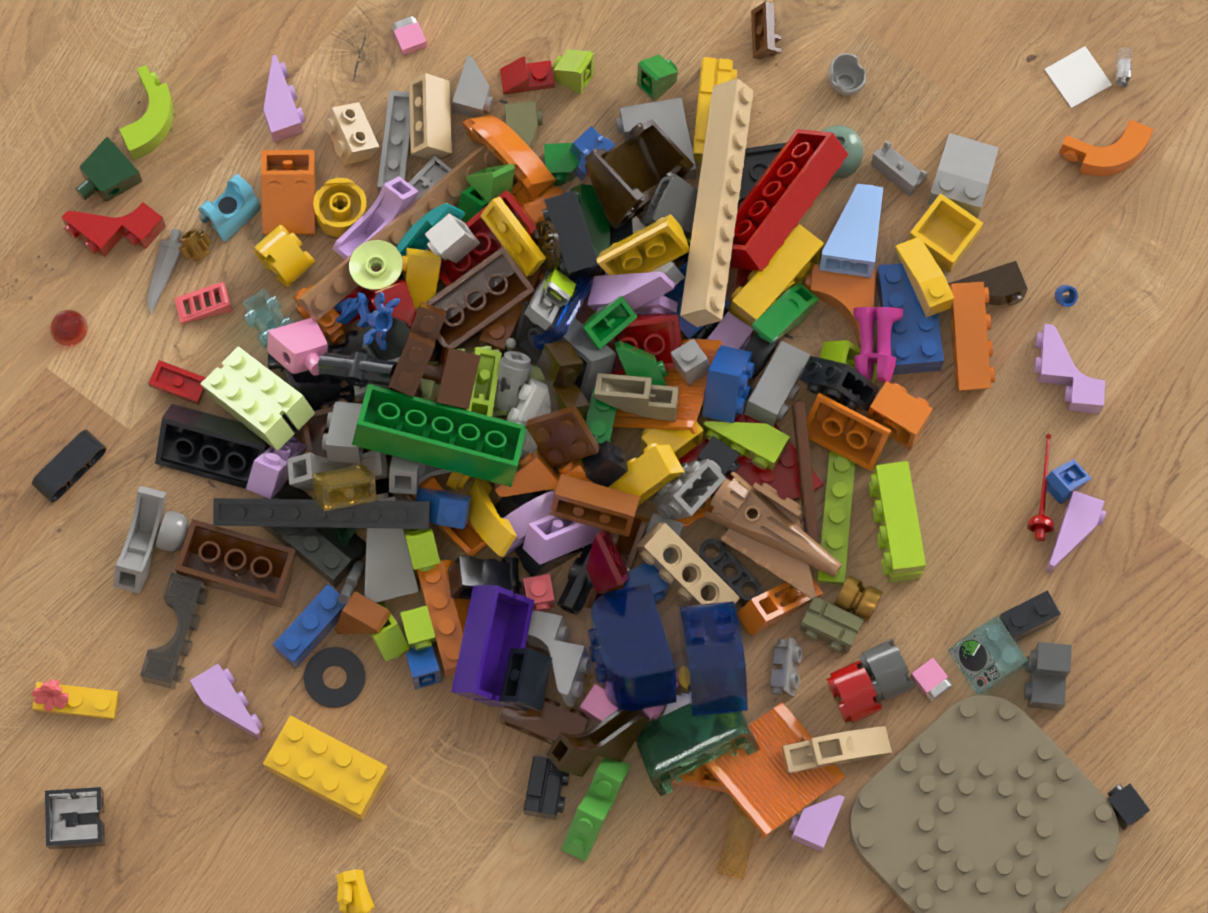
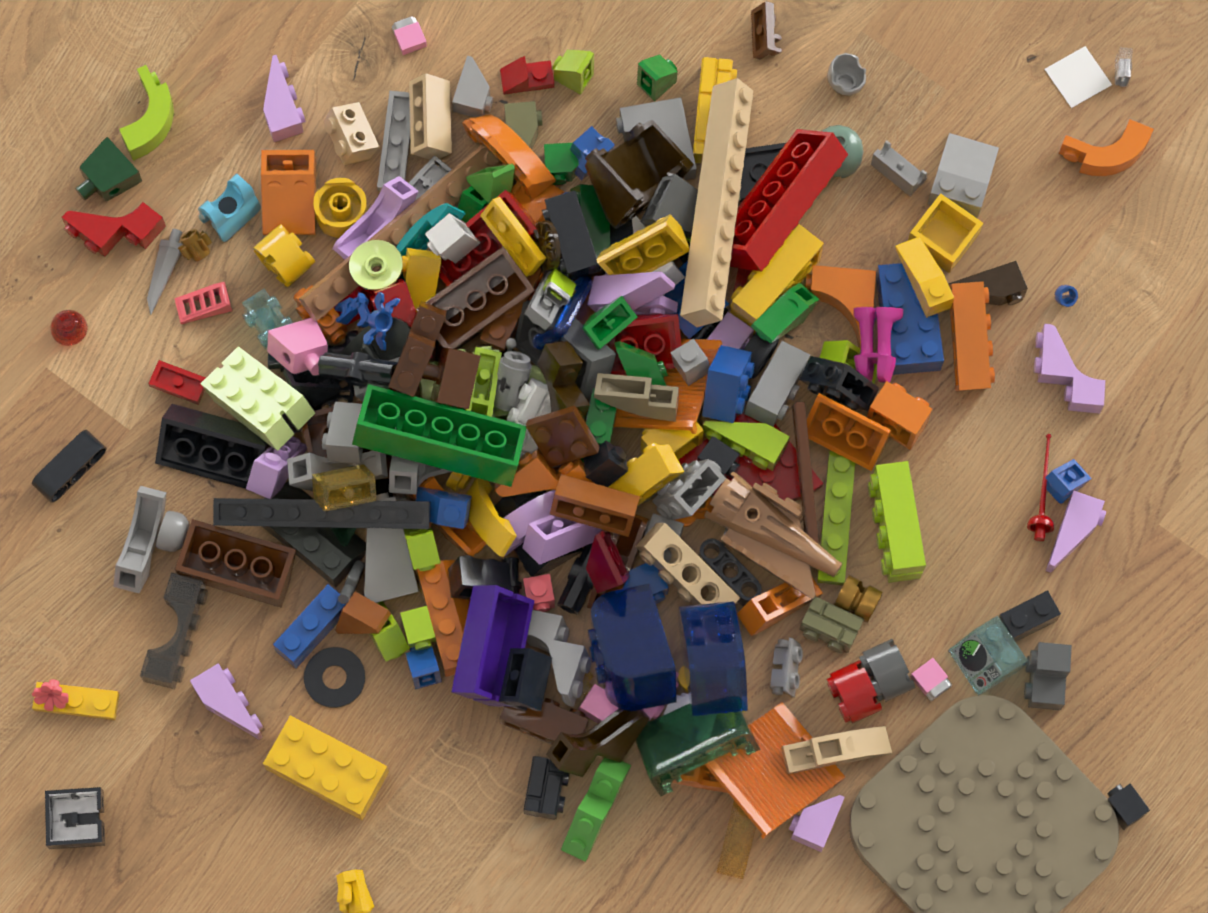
light blue slope [819,184,883,278] -> none

